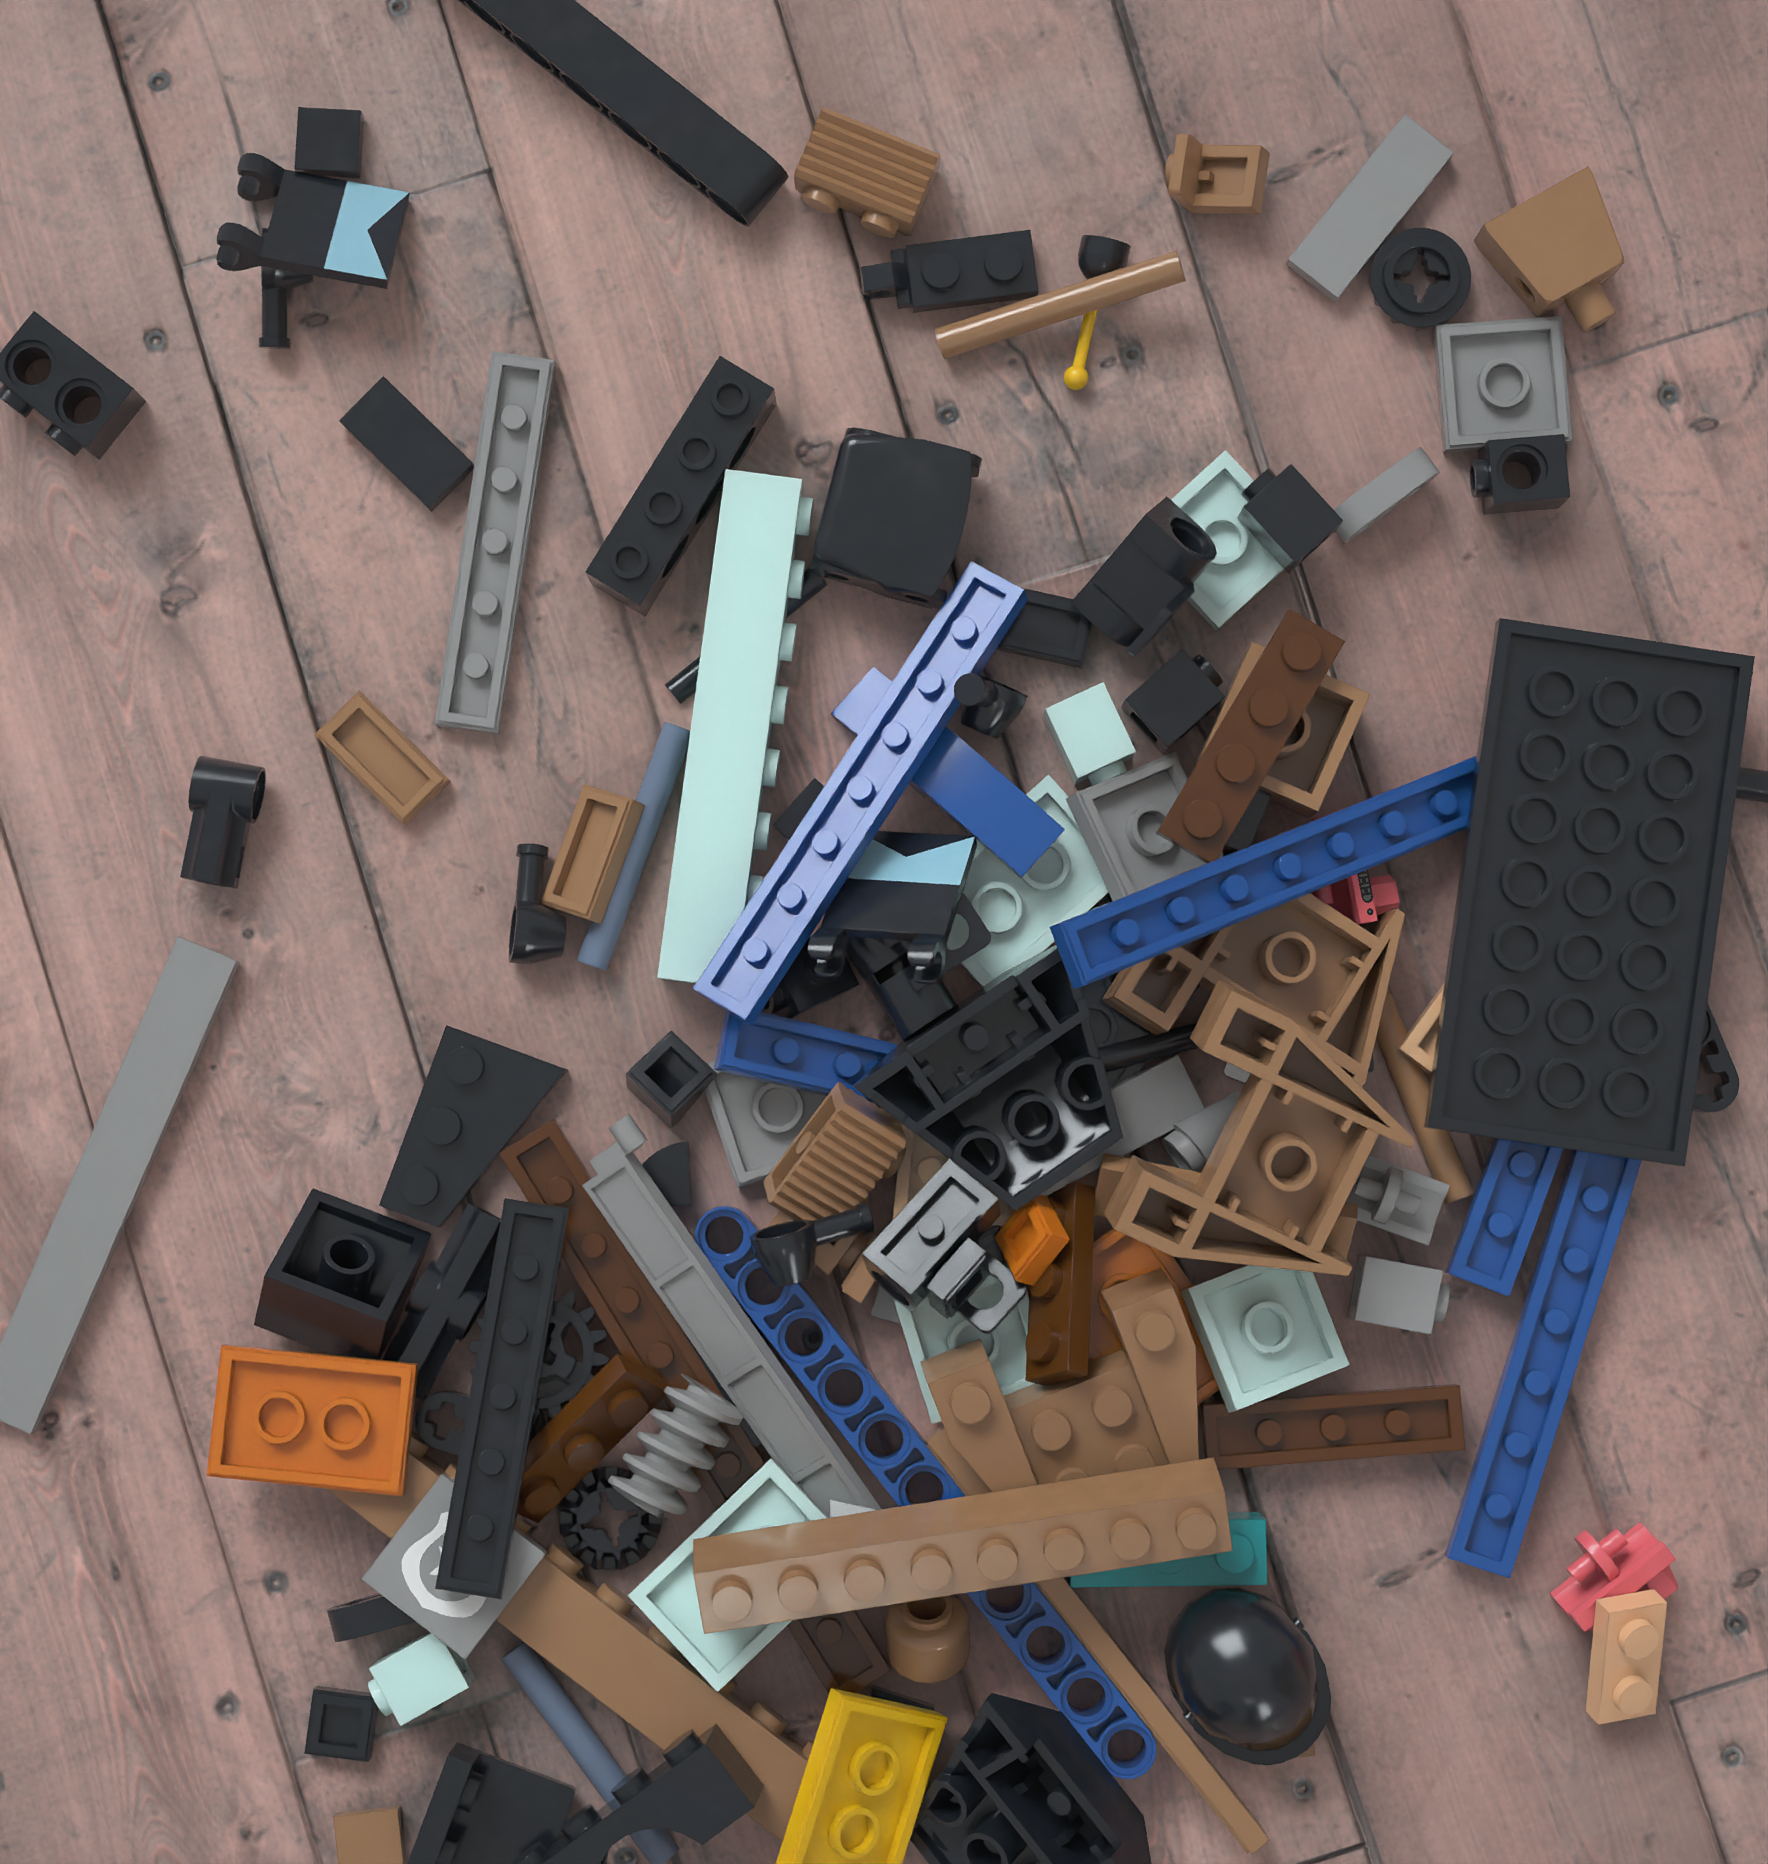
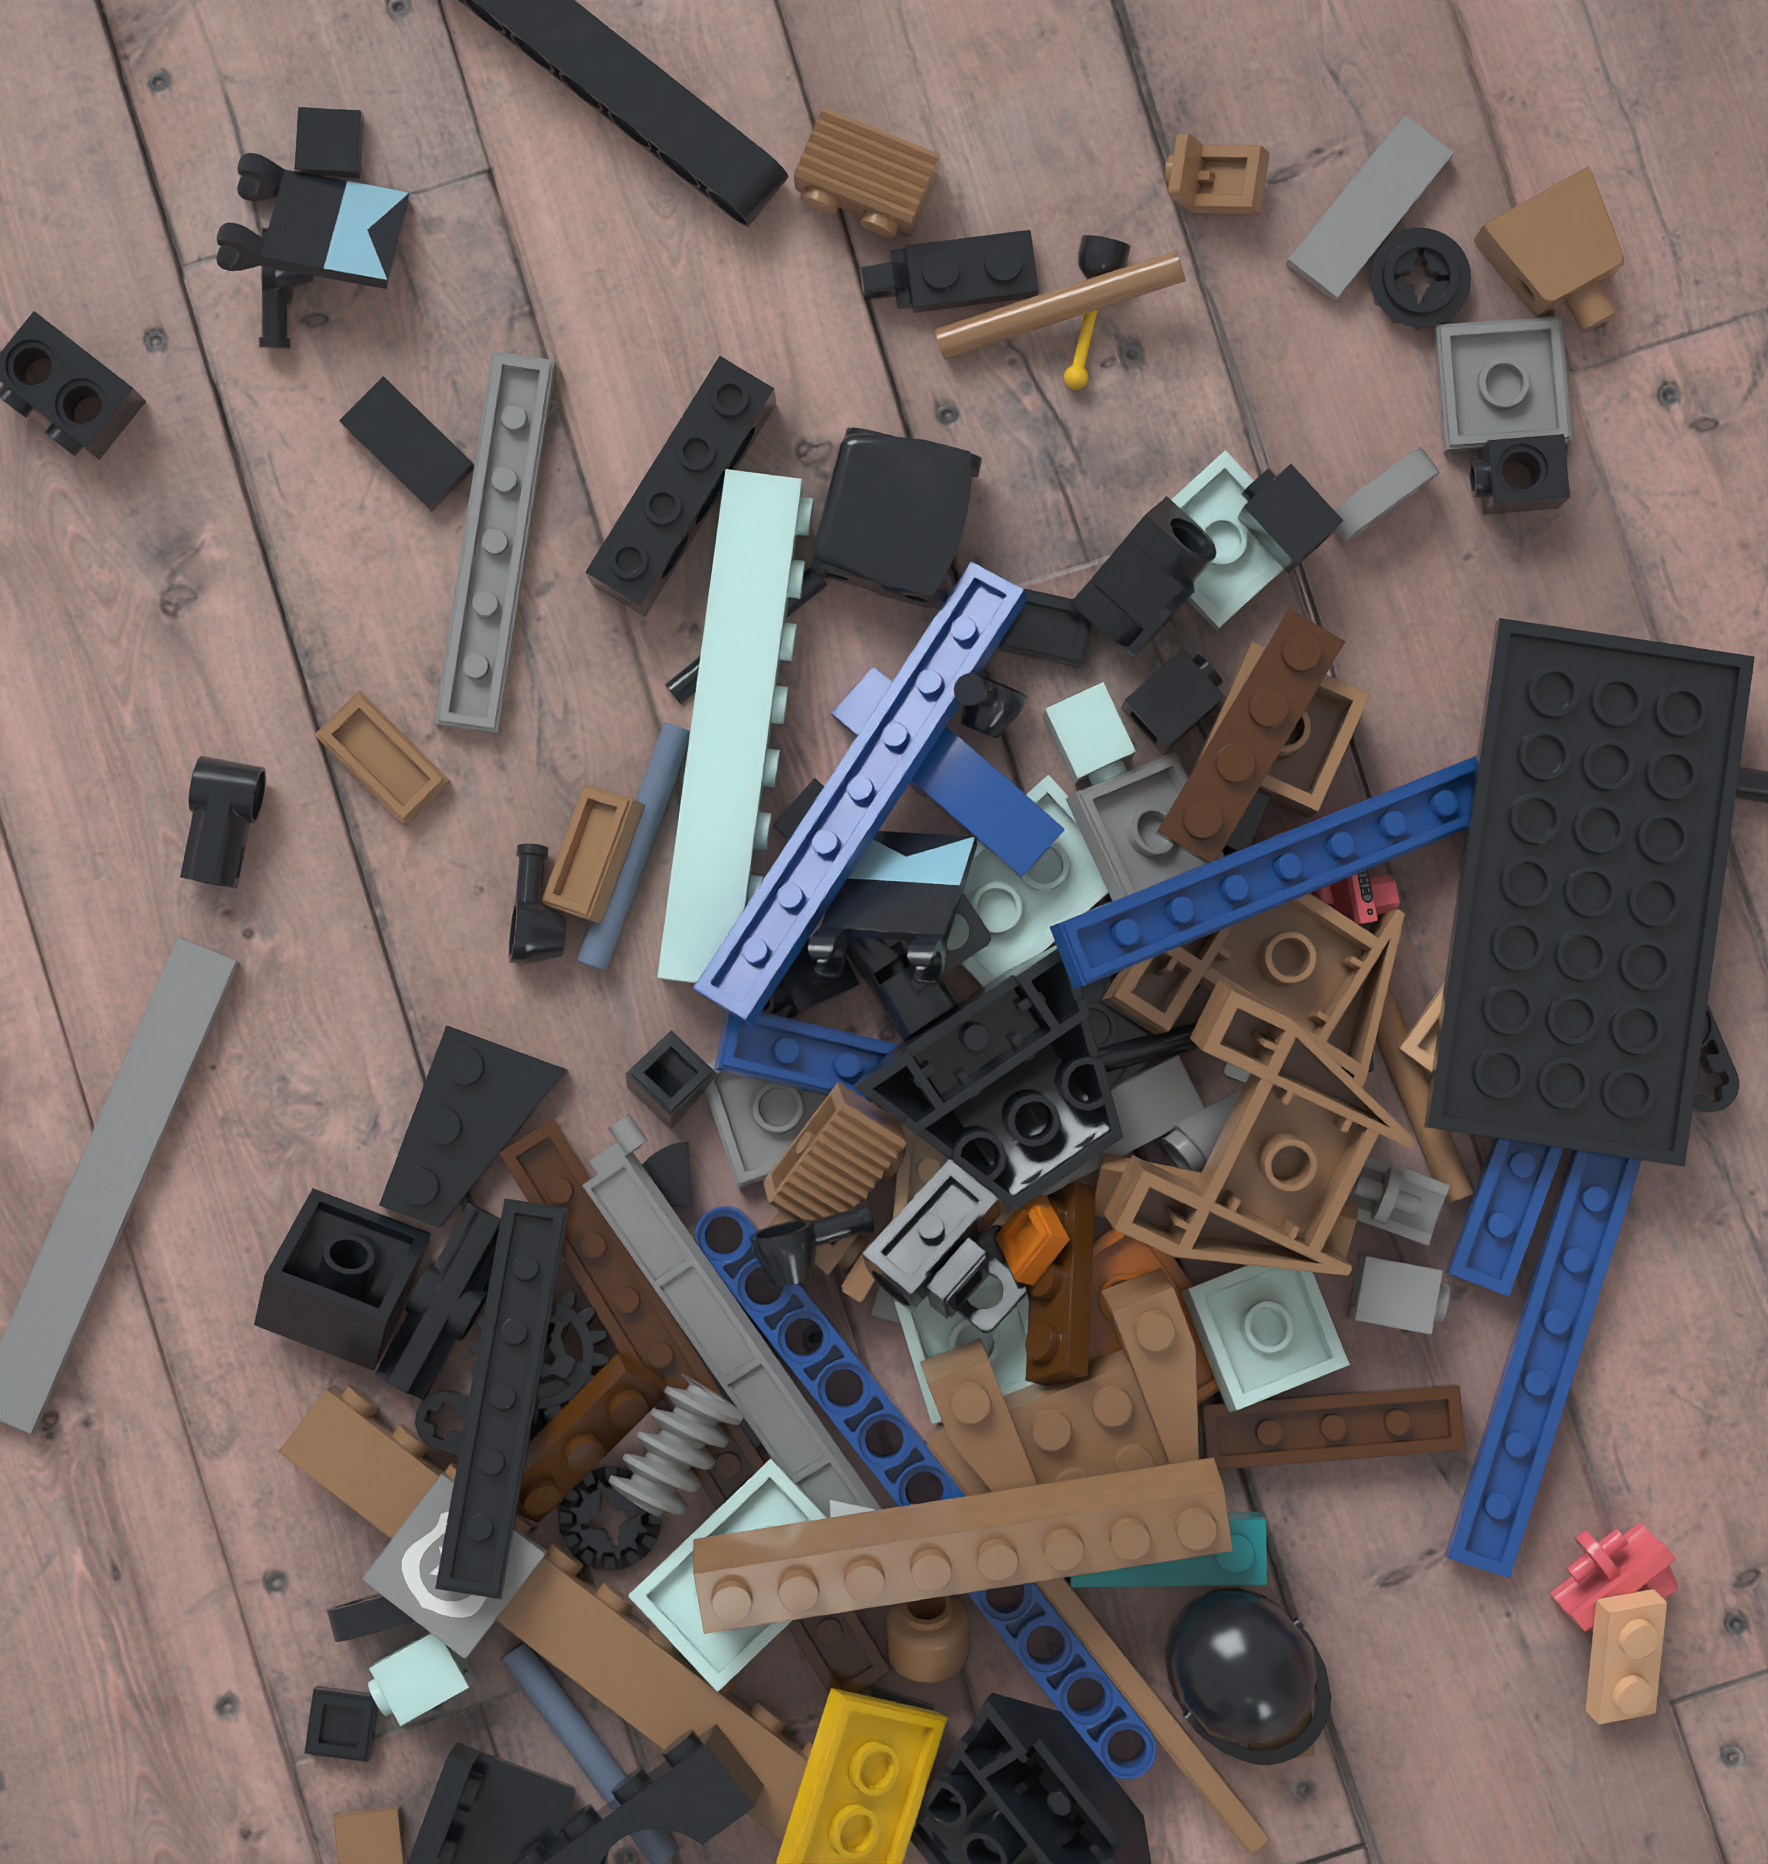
orange tile [206,1344,419,1496] -> none

